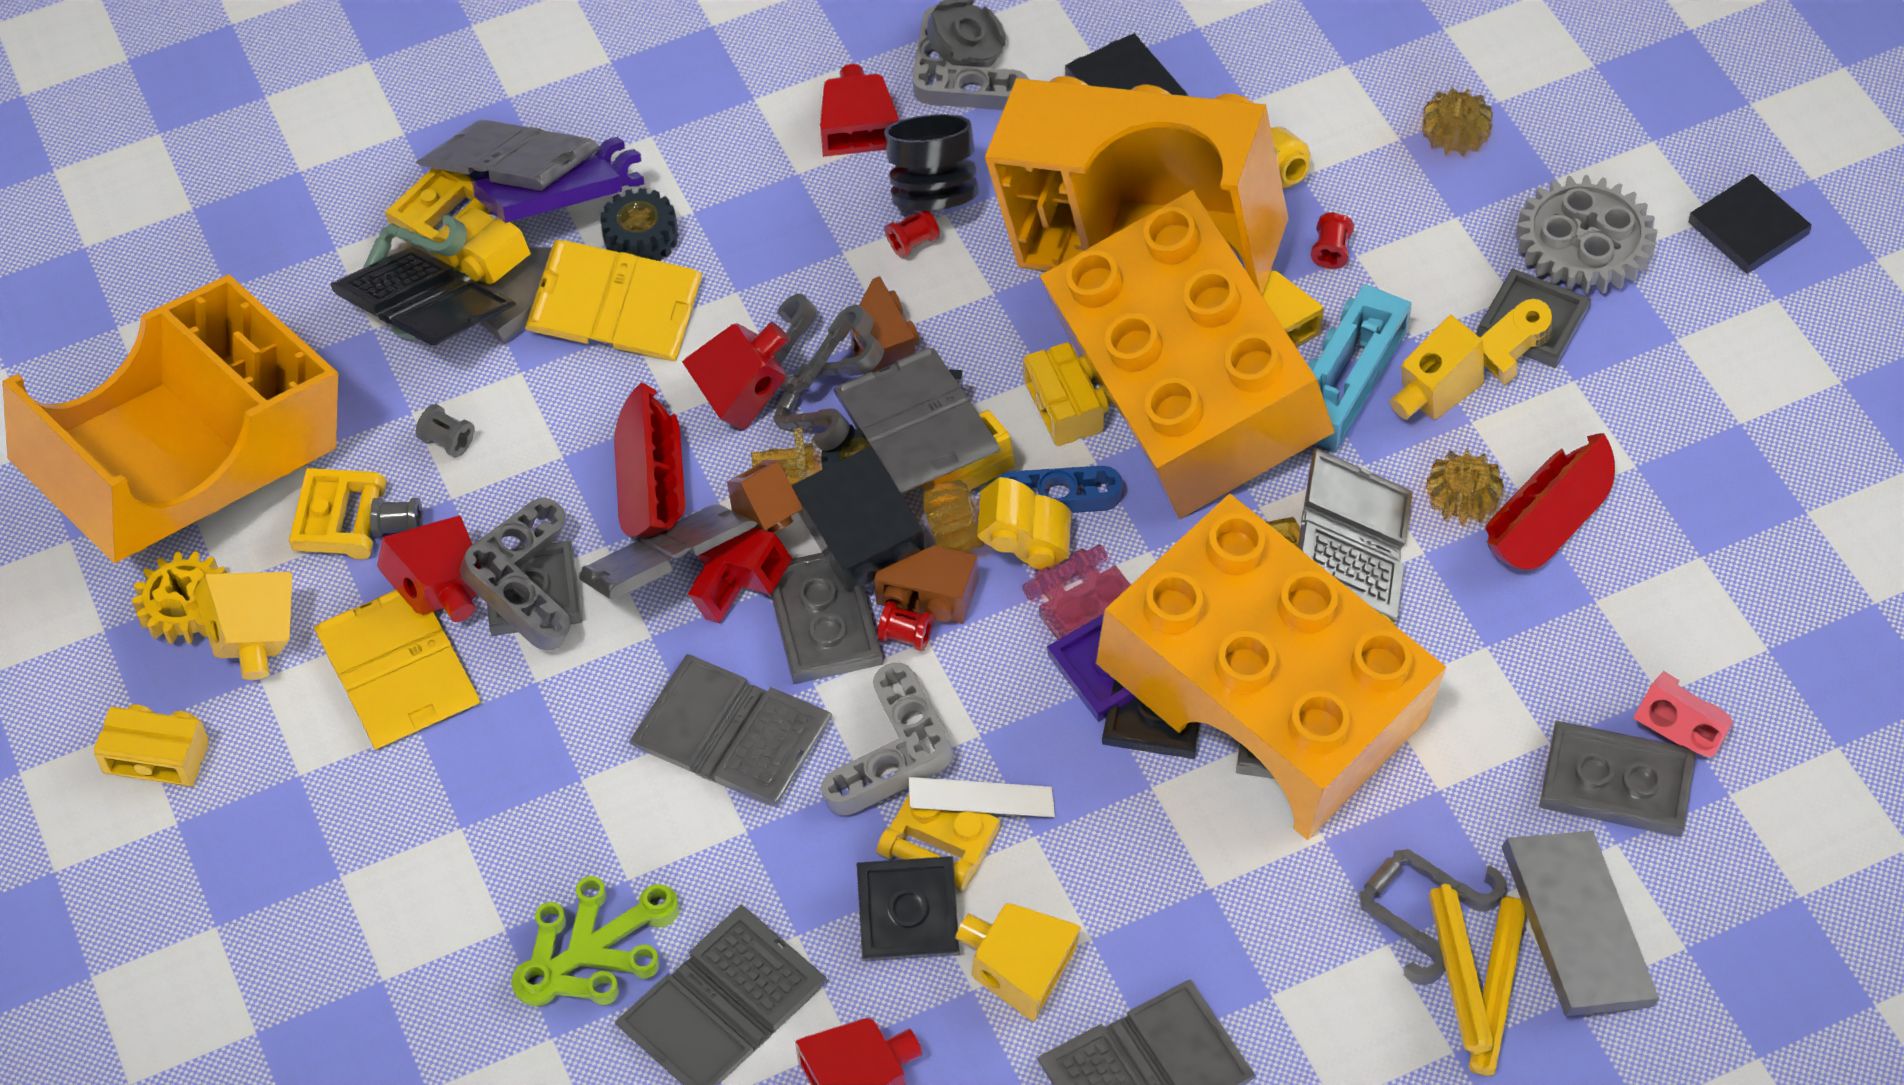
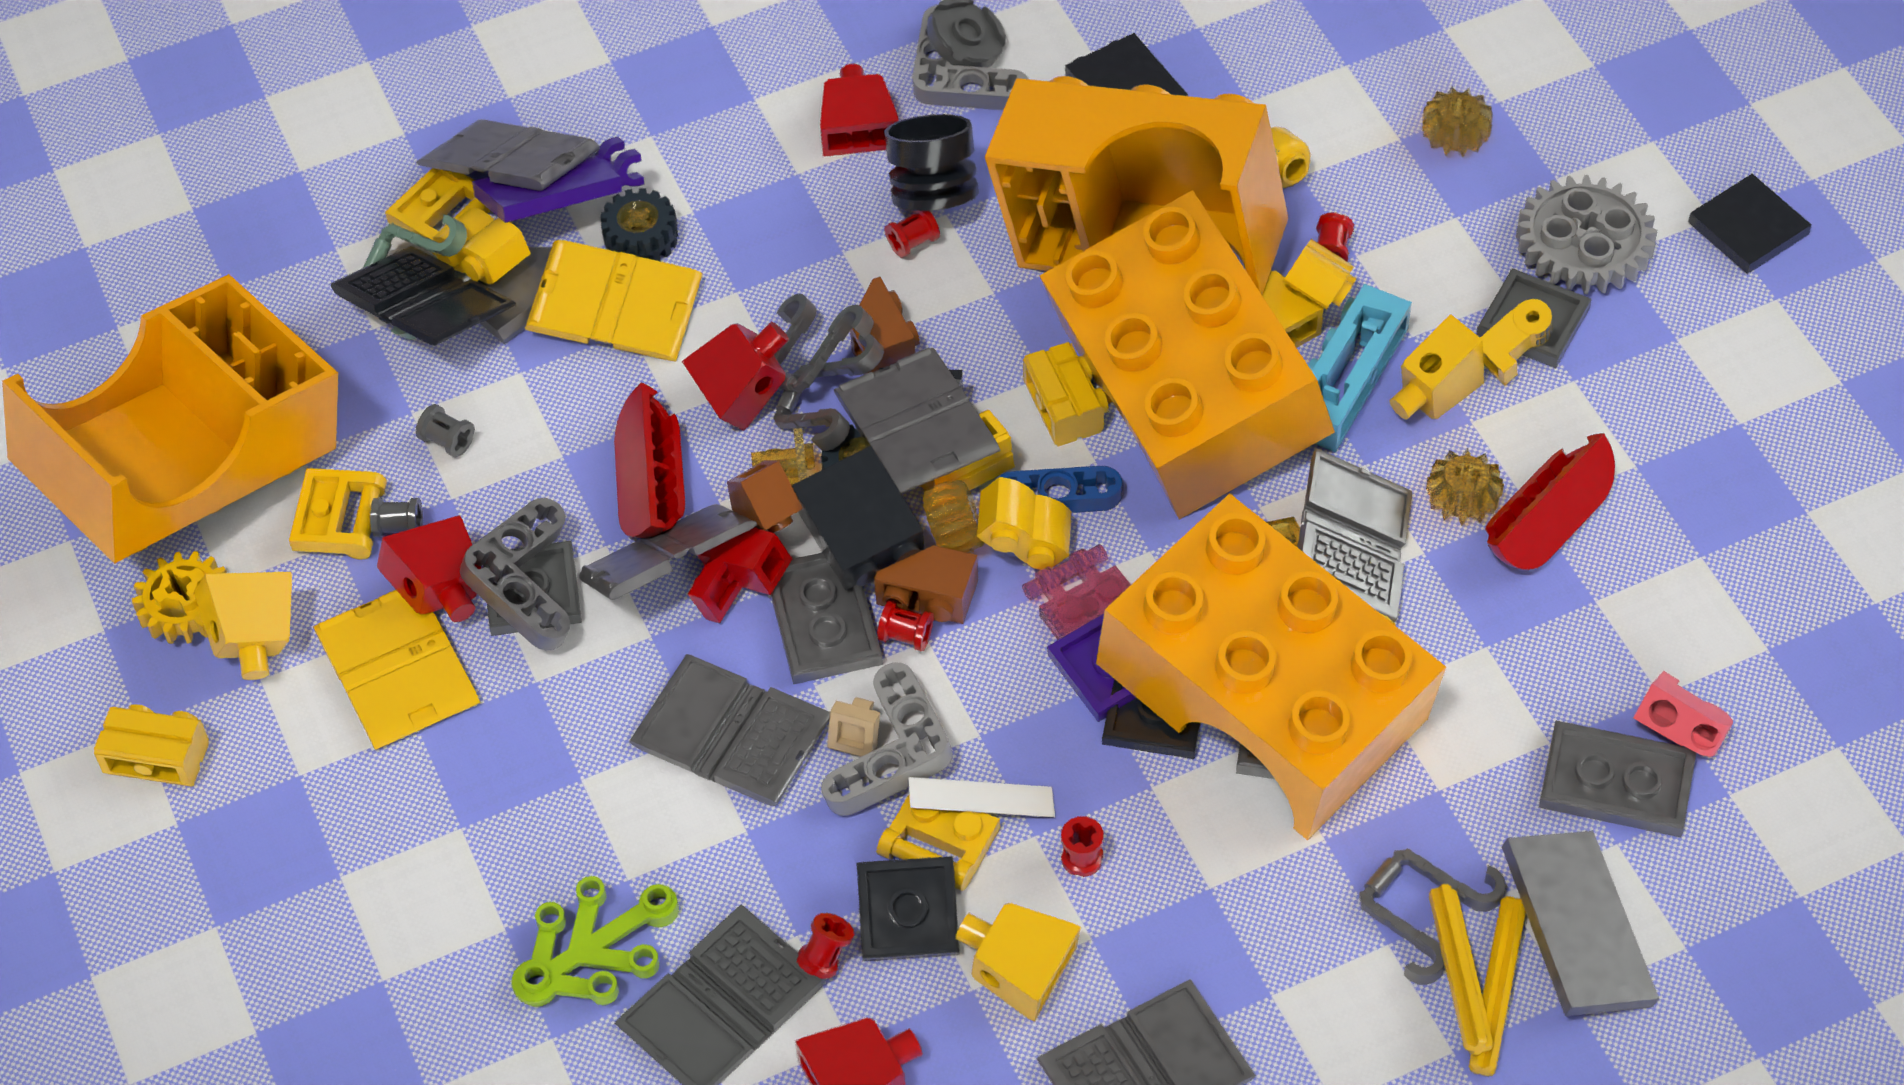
none -> red bush [796,913,854,979]
none -> tan tile [827,697,880,757]
none -> red bush [1061,816,1104,877]
none -> yellow brick [1283,239,1357,310]

